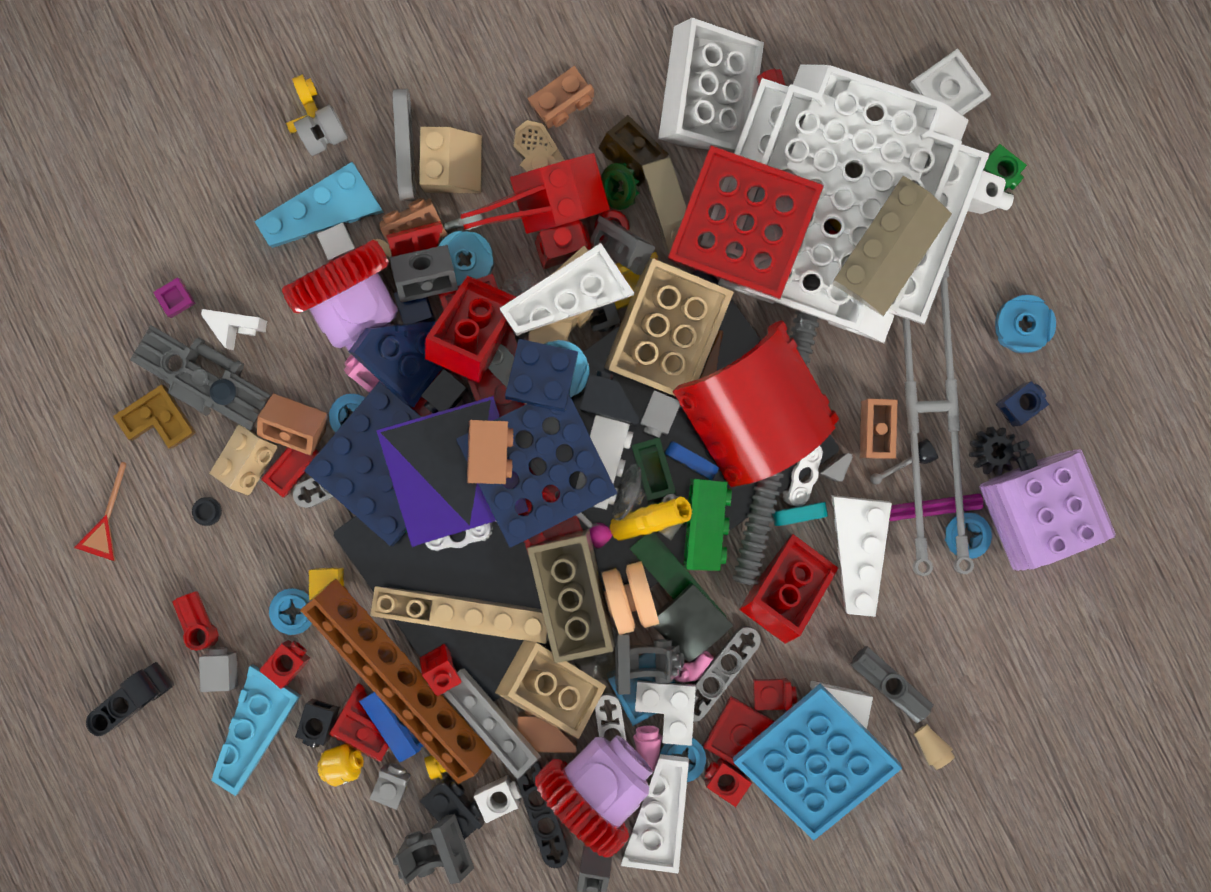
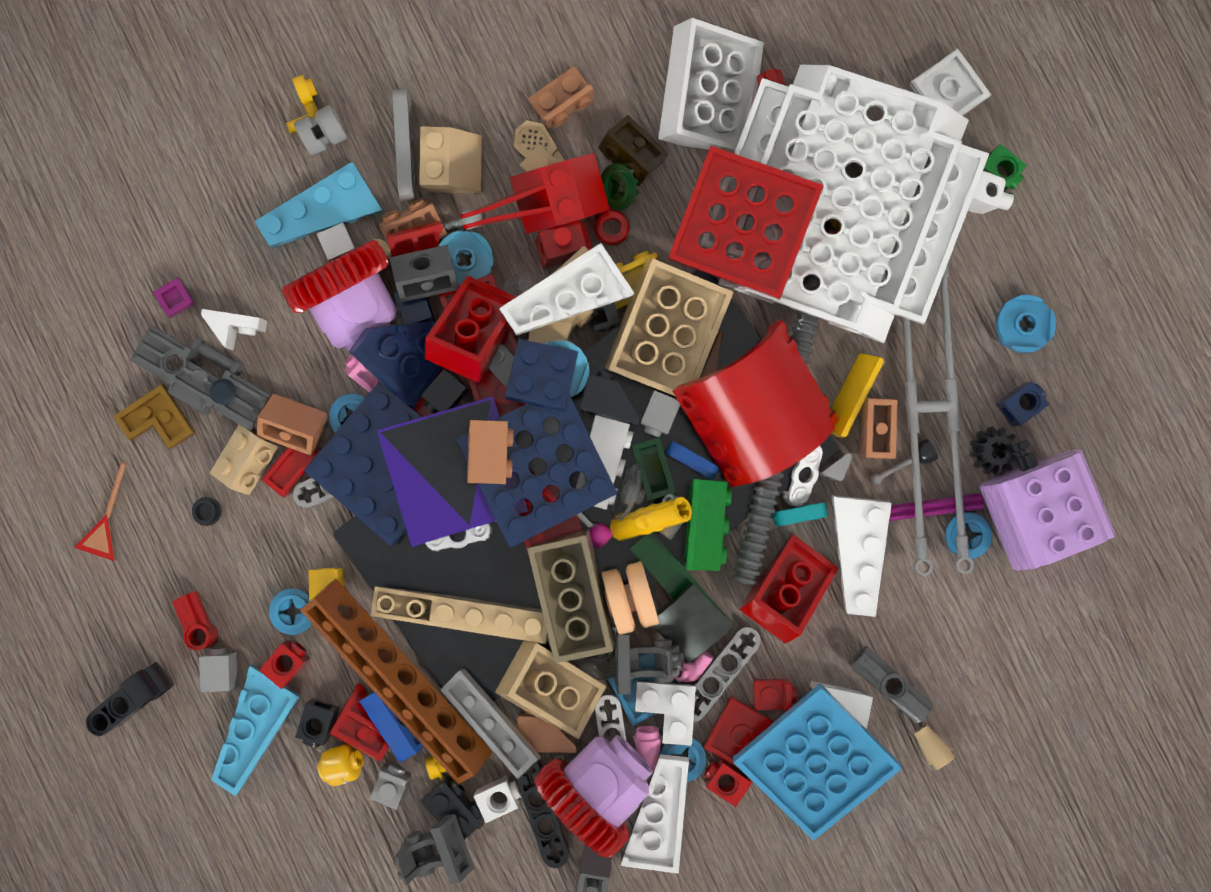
red bracket [420,644,462,696] -> none
dark grey hinge [590,216,655,276] -> none
dark tan slope [642,157,687,253] -> none
dark tan slope [832,176,952,317] -> none
none -> yellow slope [831,353,884,438]

